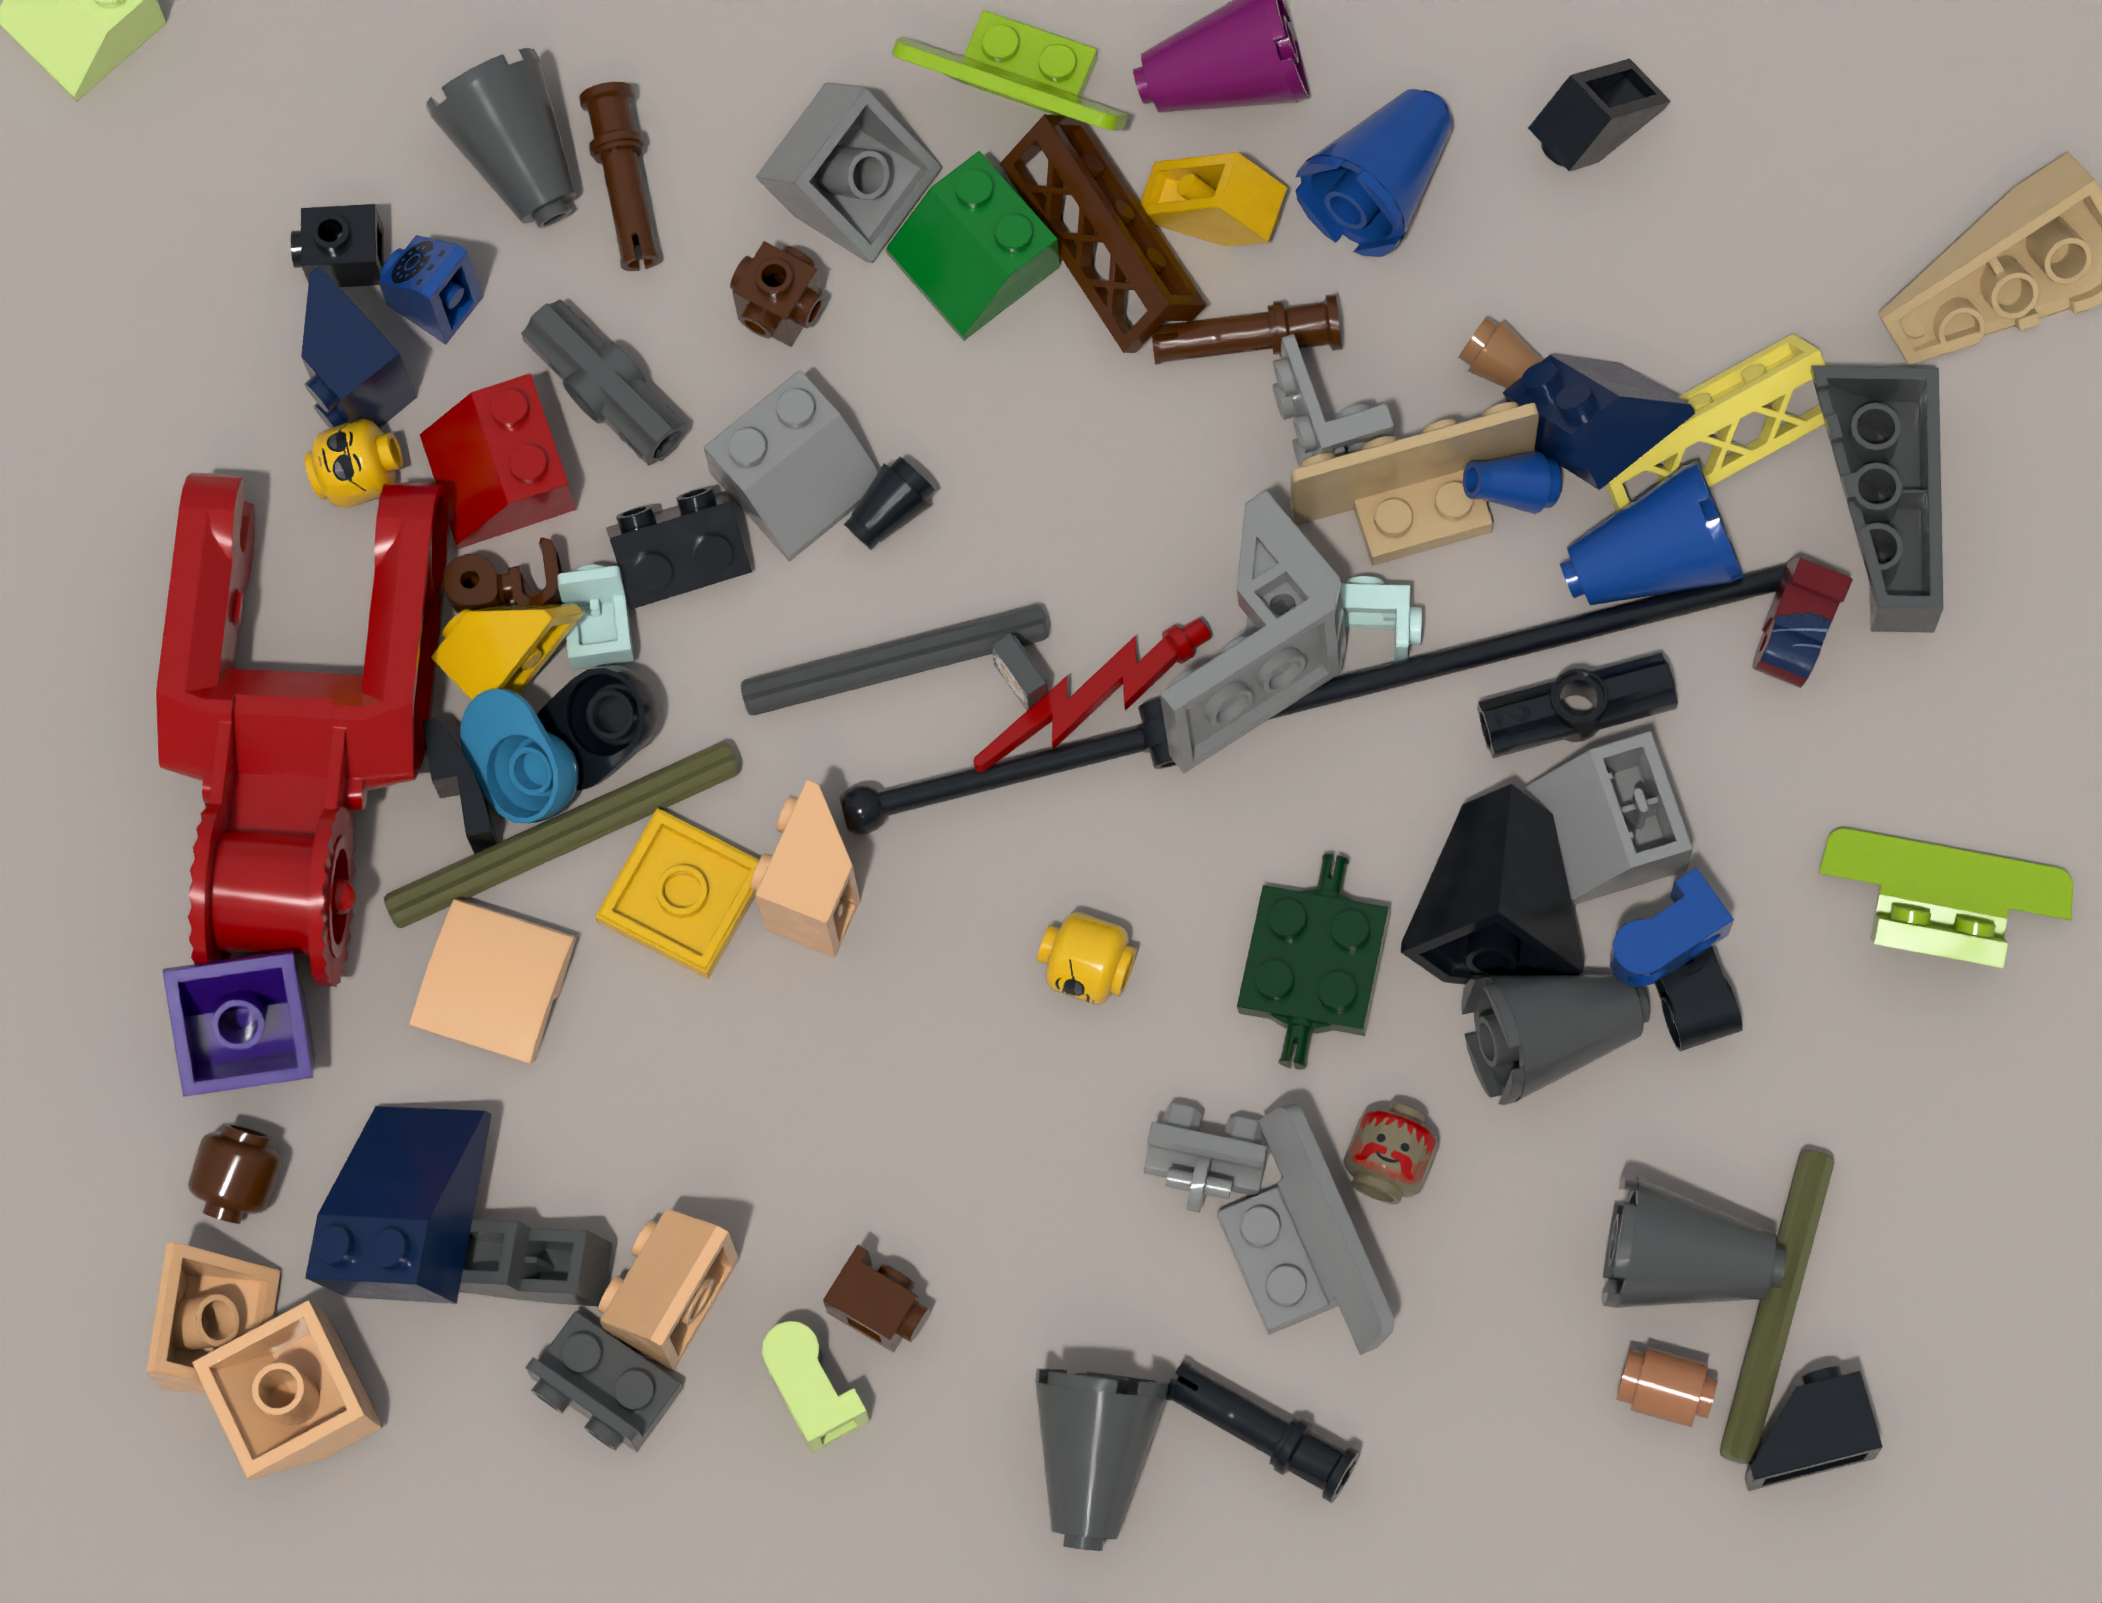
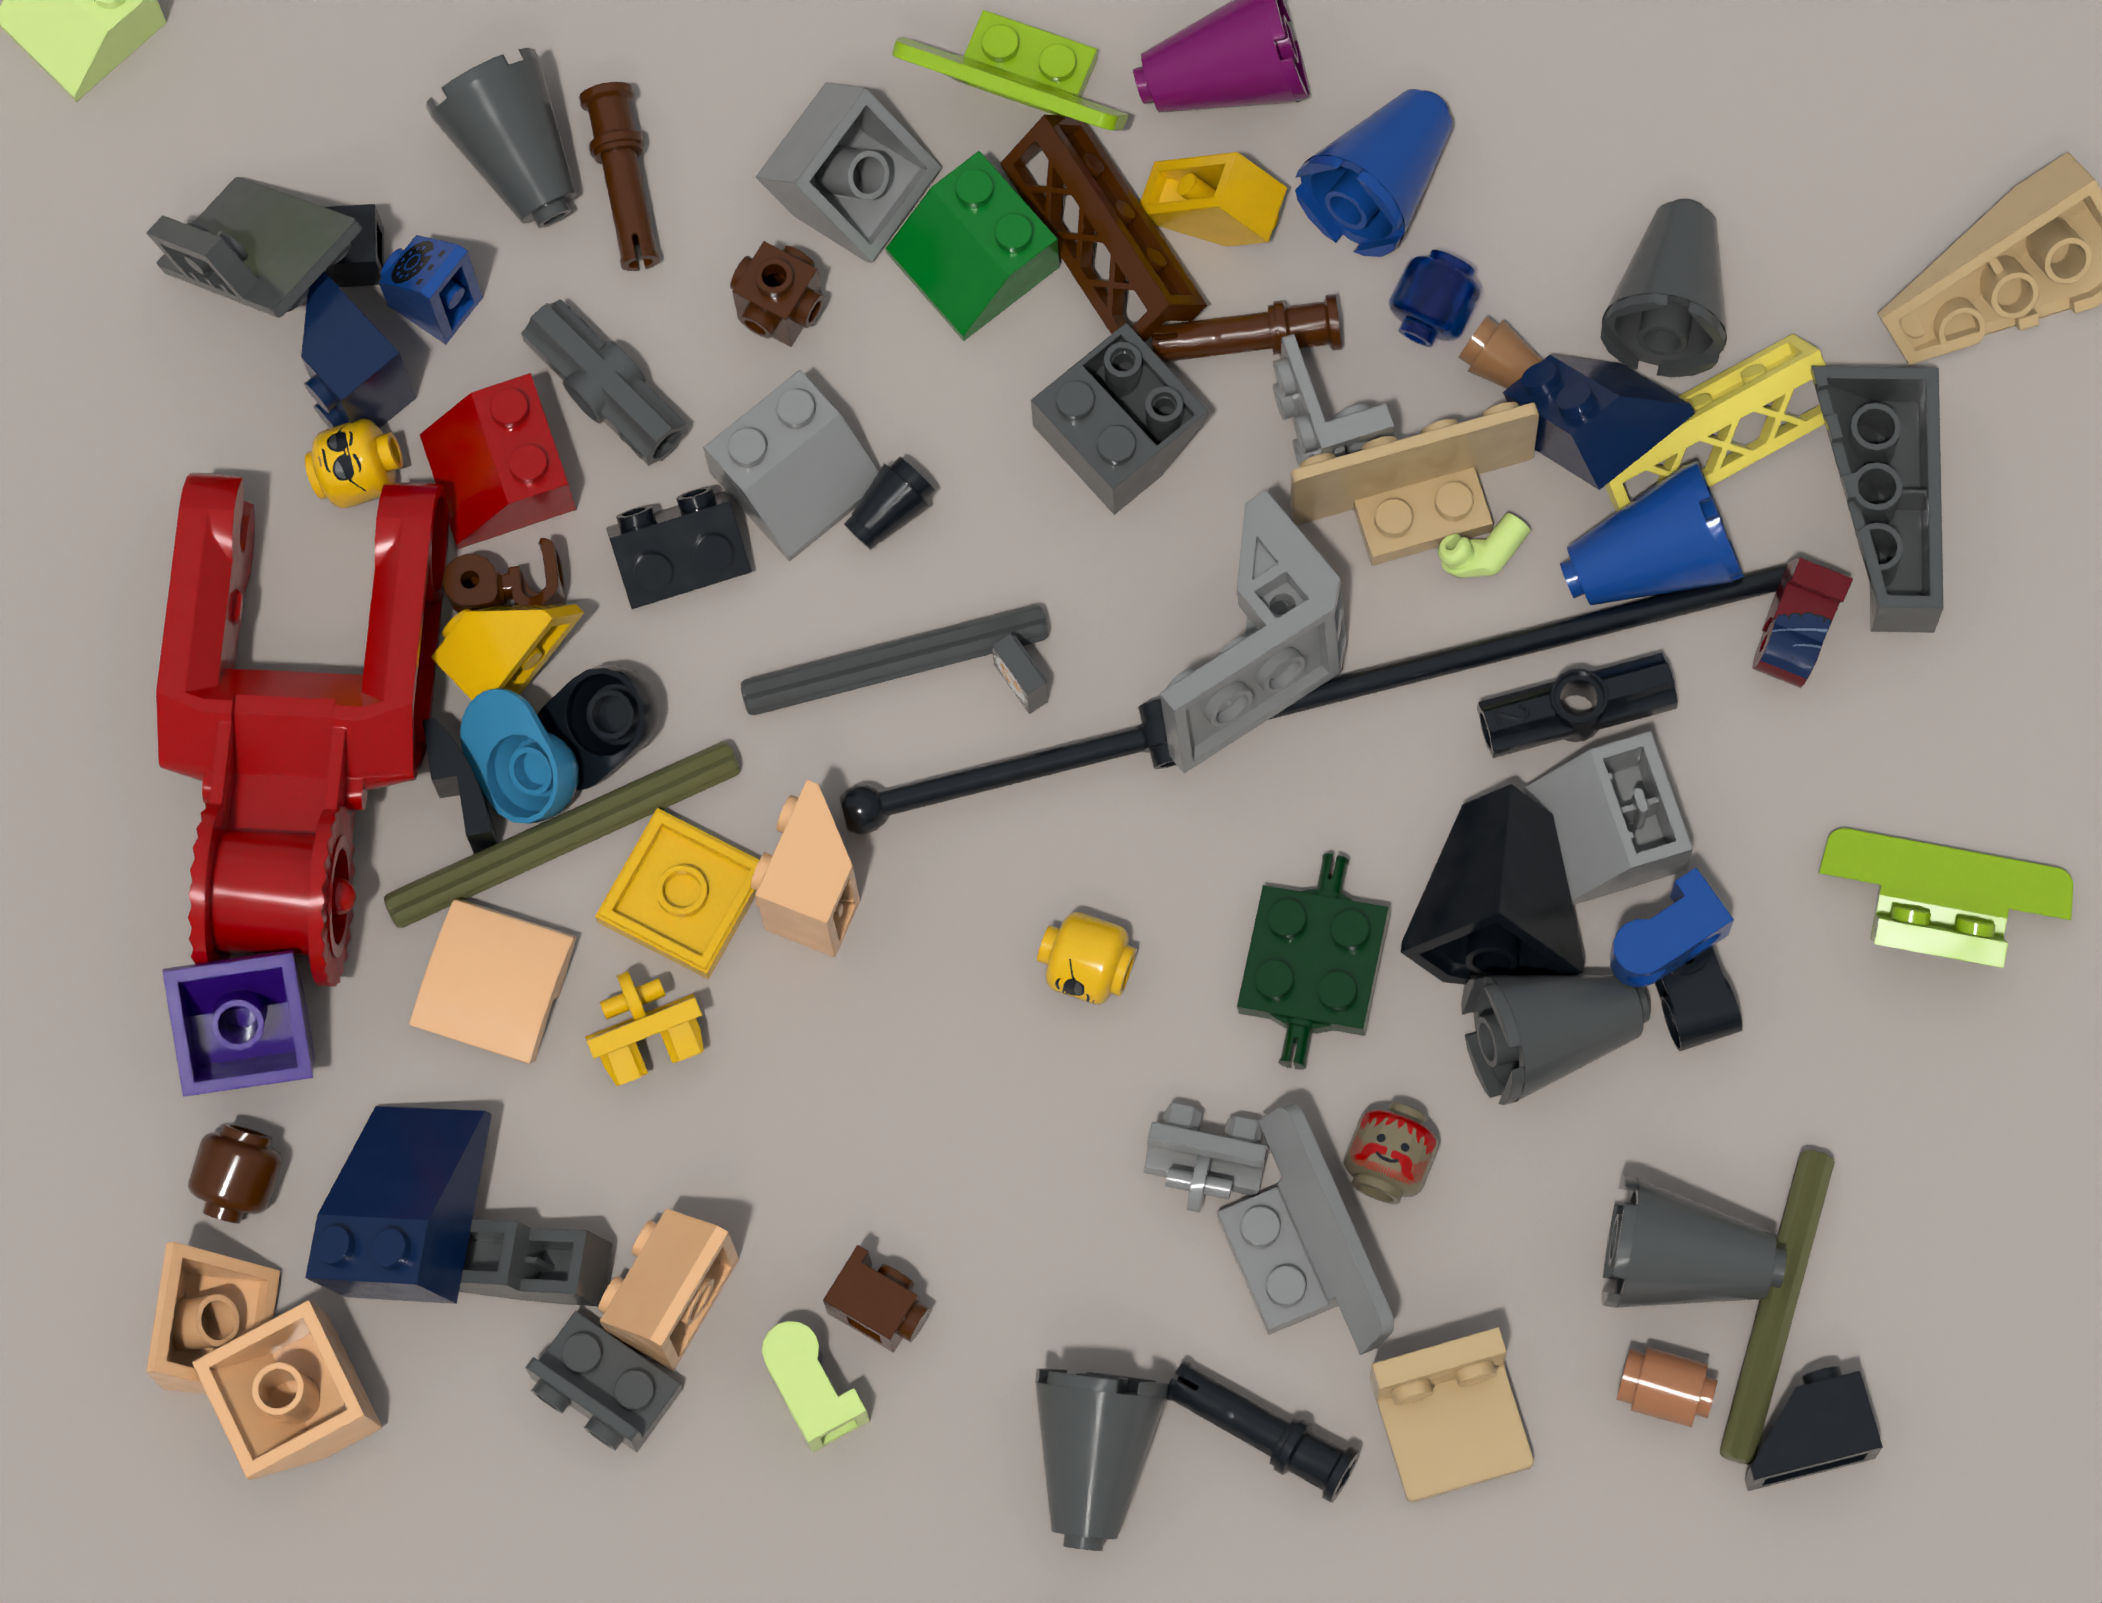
light aqua bracket [557,564,634,670] -> none
red piece [973,618,1211,772] -> none
light aqua bracket [1341,576,1422,662] -> none
blue cone [1463,451,1562,514] -> none
black slope [1528,58,1671,171] -> none
none -> dark grey bracket [146,177,362,318]
none -> yellow hips [585,971,704,1086]
none -> dark grey slope [1031,323,1209,515]
none -> tan bracket [1370,1327,1534,1503]
none -> clear blue head [1389,249,1481,347]
none -> yellowish green arm [1438,513,1531,578]
none -> dark grey cone [1601,198,1727,377]

